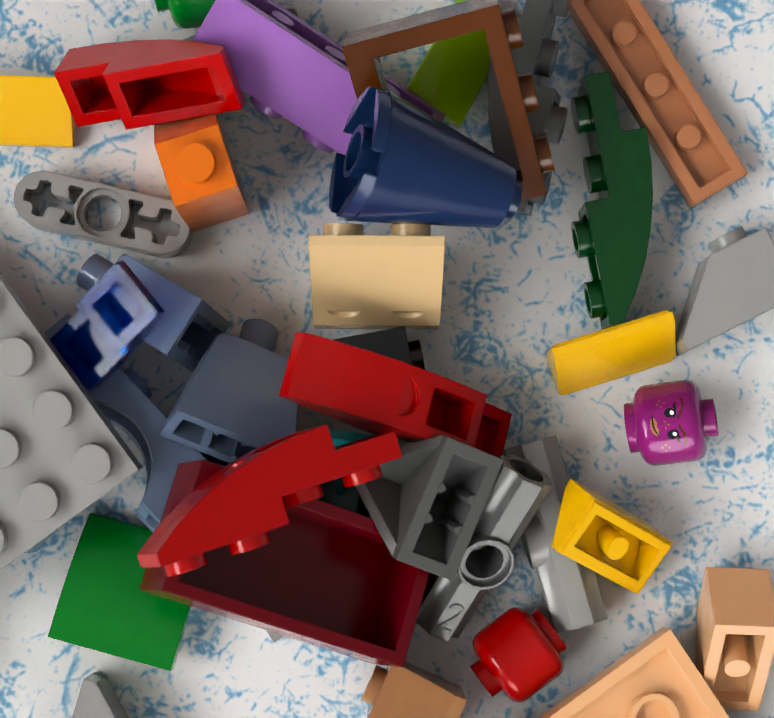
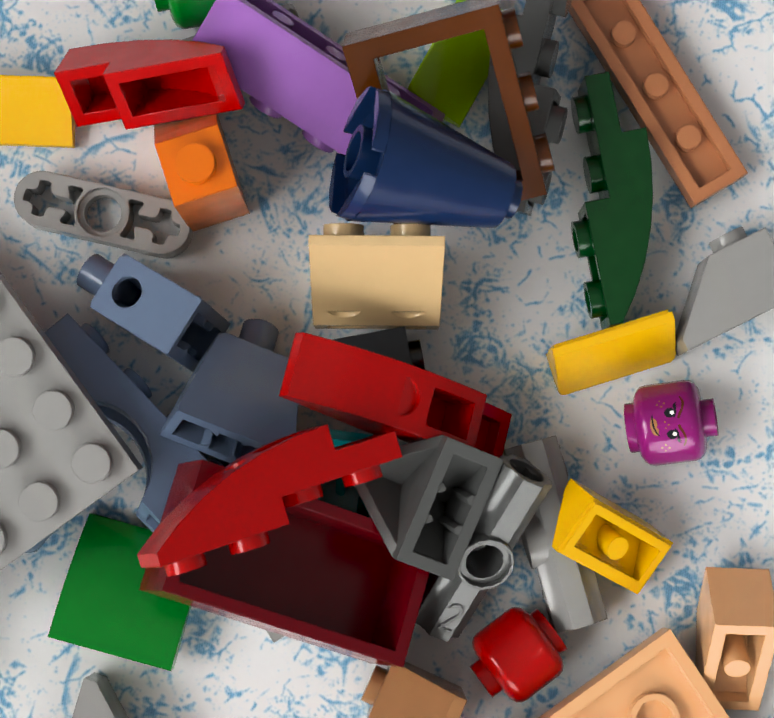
clear blue slope [50,260,165,390] -> none

